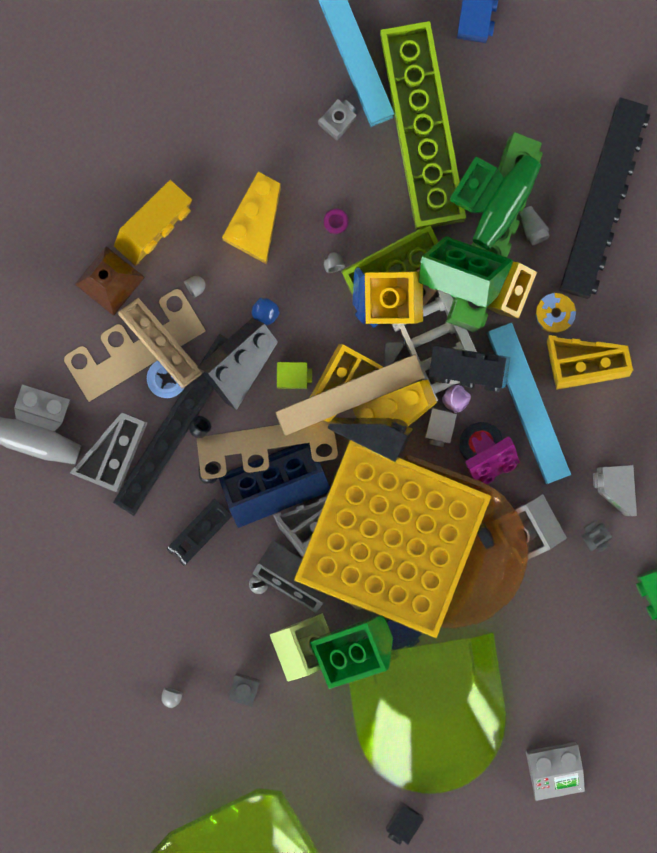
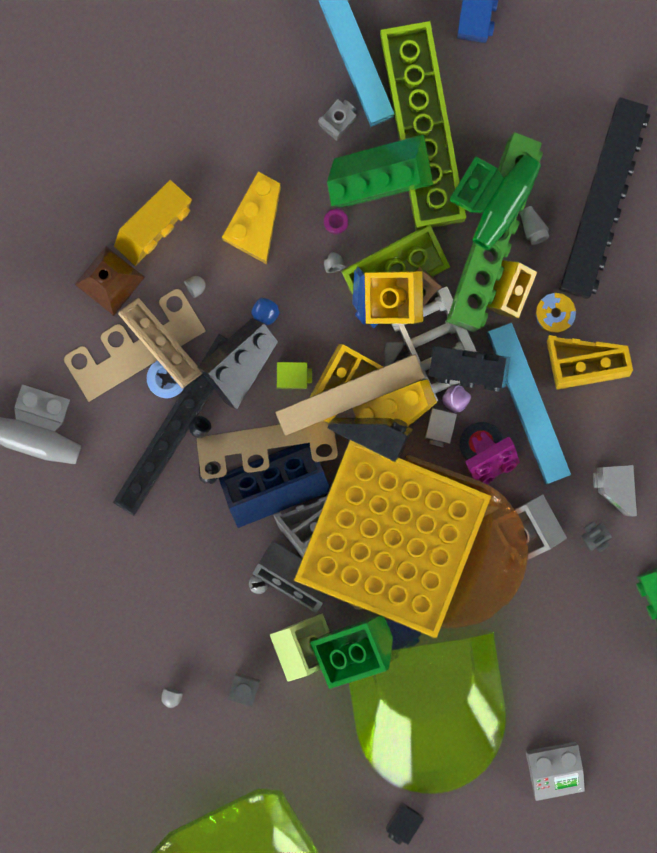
light grey wedge [70,413,147,492] -> none
black plate [167,498,232,566] -> none
green slope [419,236,513,307] -> none
black tile [477,523,495,550] -> none
none -> green slope [327,135,433,207]

